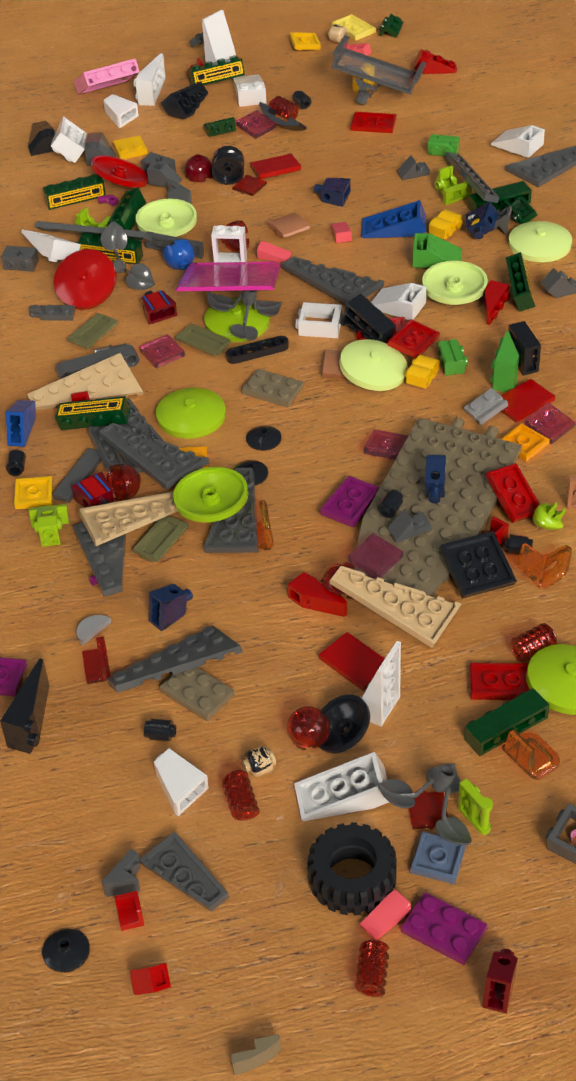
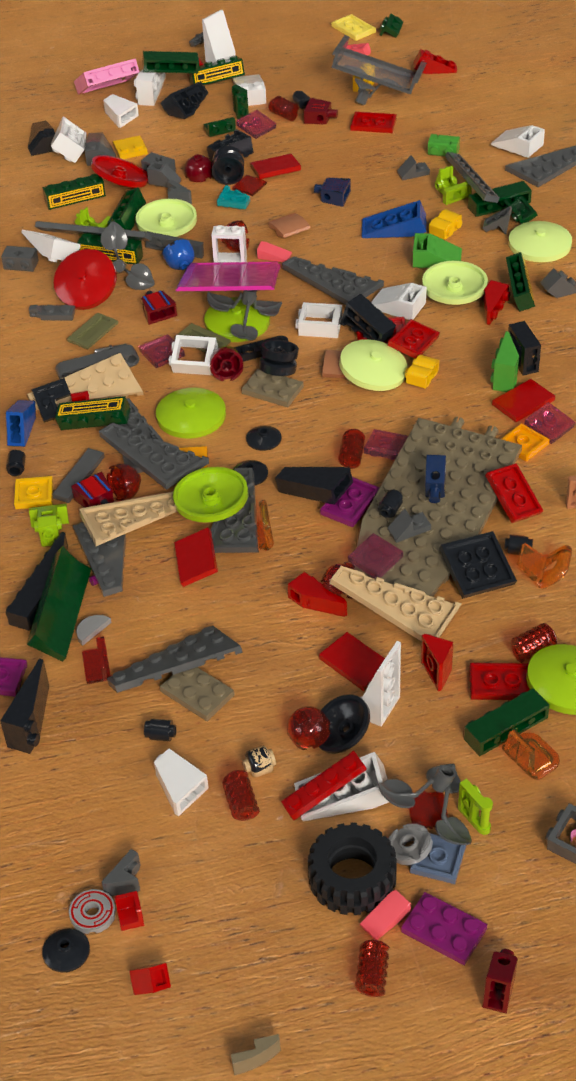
dark grey tile [88,426,125,471] -> none
magenta arm [98,195,118,206] -> none
olive piece [132,516,189,562] -> none
dark grey wing [139,832,229,912] -> none
dark blue torso [149,584,193,631] -> none
black slope [259,101,307,131] -> none
yellow plate [290,32,321,51] -> none
tan head [328,24,348,43] -> none
coral slope [331,222,352,243] -> none
bright green brick [437,339,468,376] -> none
light grey plate [464,388,508,425] -> none
dark blue torso [465,202,499,239] -> none
red panel [486,516,509,547] -> none
lime piece [533,502,566,530] -> none
none -> black slope [6,532,68,631]
none -> dark green arch [26,545,91,662]
none -> black plate [32,378,71,423]
none -> light grey tile [69,889,116,934]
none -> dark green brick [142,51,199,73]
none -> white window [169,335,218,376]
none -> red tile [174,527,218,587]
none -> black wedge [207,129,254,162]
none -> dark red cylinder [210,346,243,381]
none -> teal wing [217,185,250,209]
none -> dark green bracket [232,84,249,120]
none -> black wheel [259,340,299,376]
none -> black slope [275,467,353,505]
none -> red plate [281,751,367,821]
none -> dark red torso [304,98,338,124]
none -> clear red piece [338,429,365,469]
none -> light grey tile [388,824,433,865]
none -> red slope [421,634,454,691]

